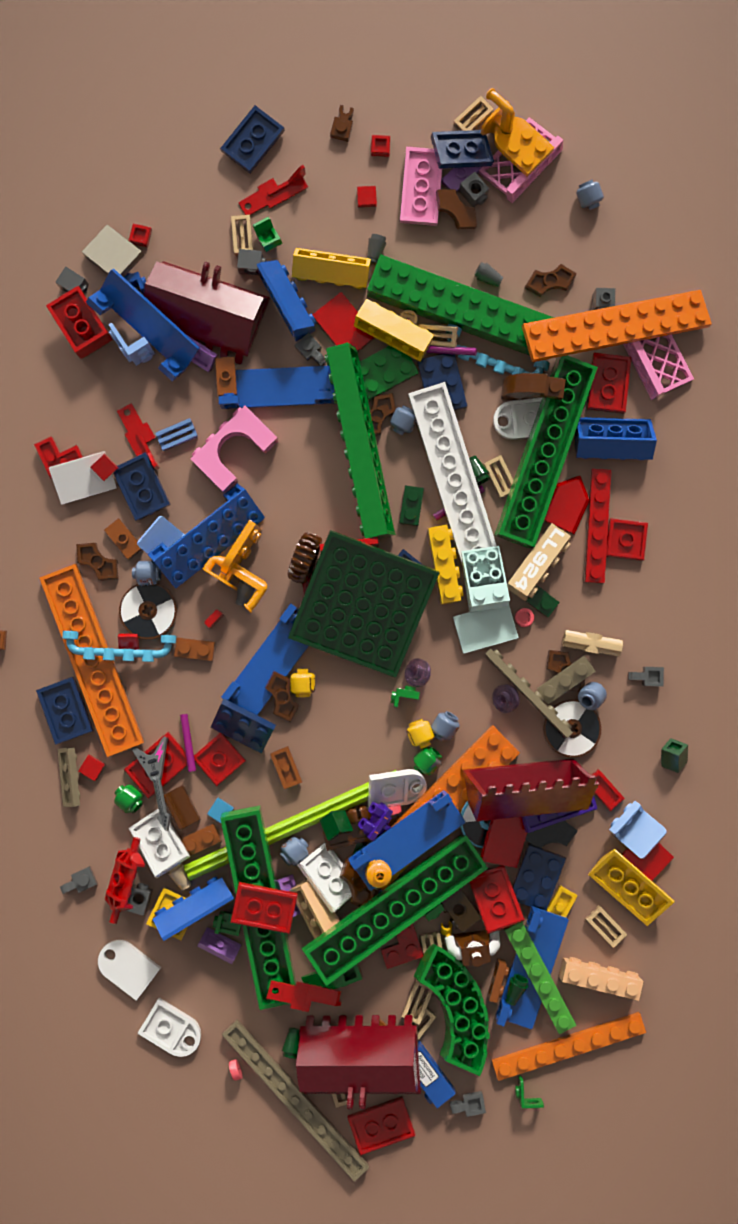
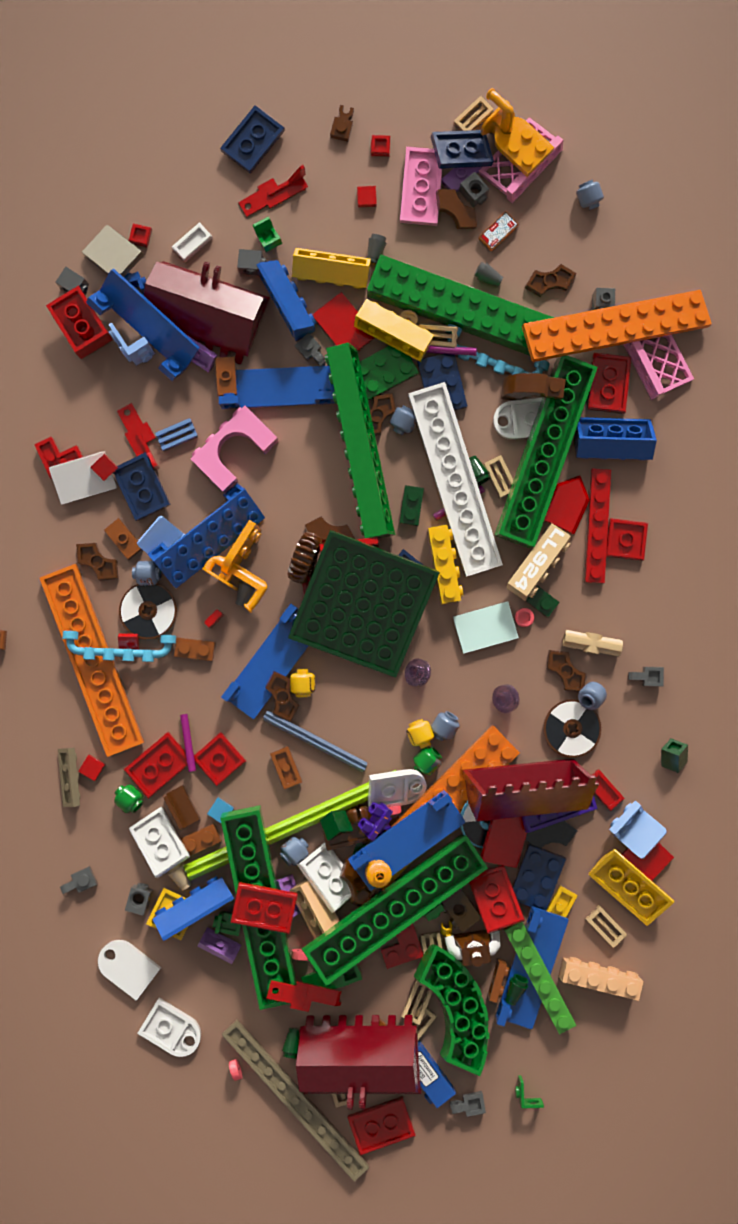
dark blue plate [36,677,93,745] -> none
red plate [104,837,145,924] -> none
dark grey piece [131,737,171,831] -> none
dark blue plate [210,699,276,753] -> none
tan tile [231,215,253,256] -> none
green bracket [390,686,420,708] -> none
light aqua slope [461,546,510,612] -> none
dark tan plate [485,649,573,738] -> none
orange plate [492,1012,646,1081] -> none
dark tan plate [537,655,596,704] -> none
none -> white tile [172,222,213,262]
none -> sand blue axle [263,711,367,772]
none -> coral tile [291,949,308,961]
none -> reddish brown tile [305,516,355,541]
none -> tile [478,211,519,252]

